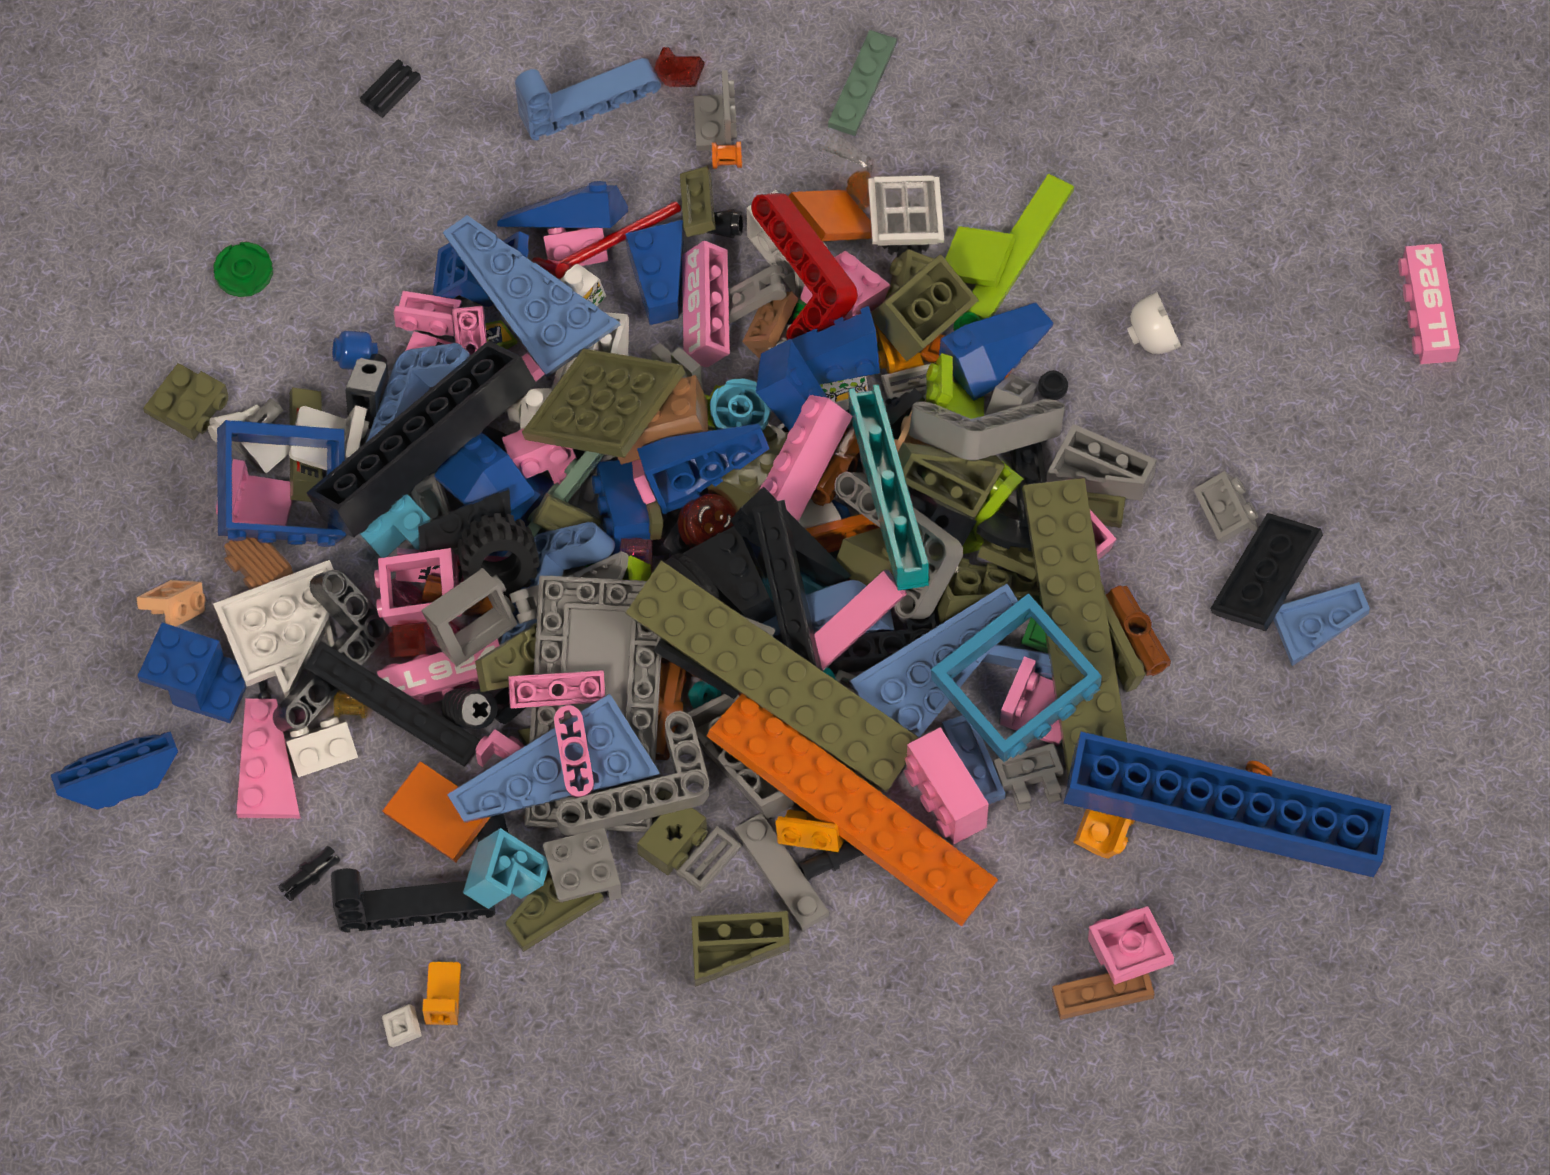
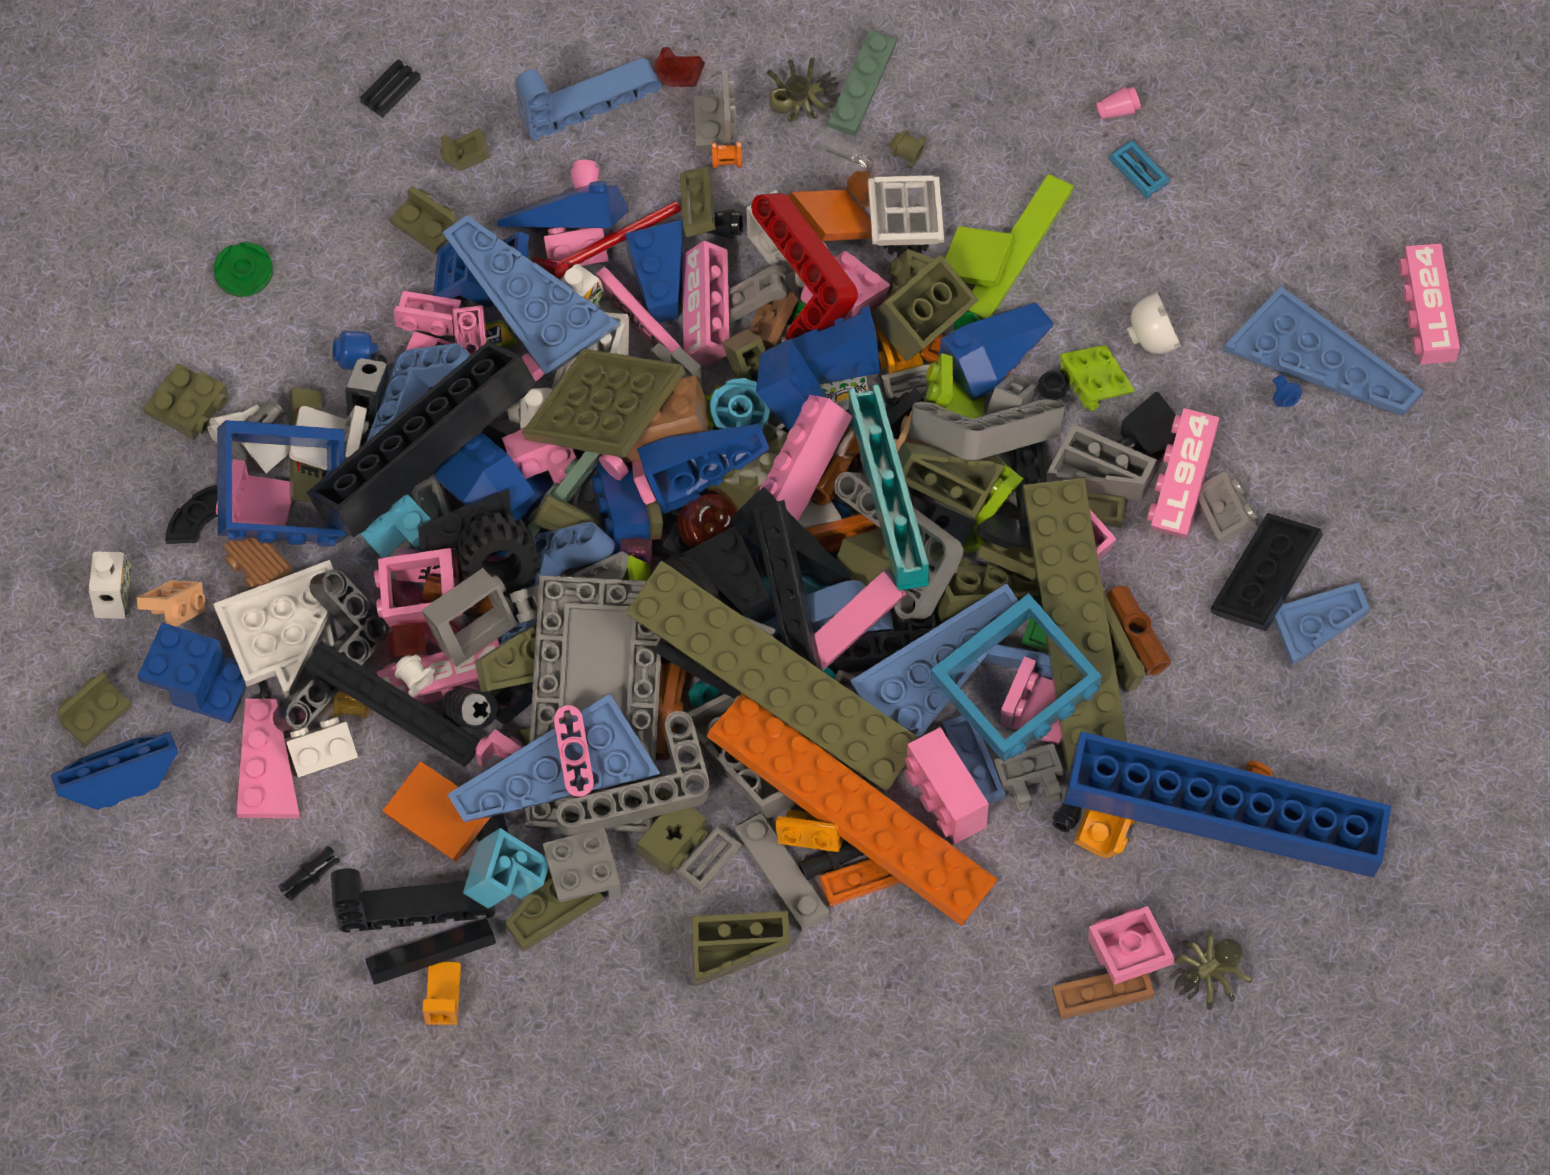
white tile [382,1004,422,1047] -> none
bright pink tile [508,670,605,708] -> none
none -> olive bracket [56,672,132,748]
none -> white torso [89,552,131,619]
none -> black tile [165,485,218,544]
none -> black tile [365,918,496,985]
none -> olive bracket [390,186,457,255]
none -> white brick [395,655,435,697]
none -> olive bracket [440,128,490,171]
none -> bright pink cone [570,160,599,190]
none -> bright pink tile [596,267,680,353]
none -> bright pink tile [599,454,628,481]
none -> olive brick [722,329,766,383]
none -> animal [767,57,840,122]
none -> orange tile [819,859,902,907]
none -> olive brick [890,130,927,169]
none -> black pin [1052,802,1081,833]
none -> lime hinge [1059,345,1135,412]
none -> bright pink cone [1096,86,1141,120]
none -> dark azure tile [1109,140,1170,199]
none -> black torso [1117,391,1176,460]
none -> bright pink brick [1147,408,1219,539]
none -> animal [1170,929,1252,1010]
none -> medium blue wing [1223,286,1423,416]
none -> blue plate [1272,374,1302,407]

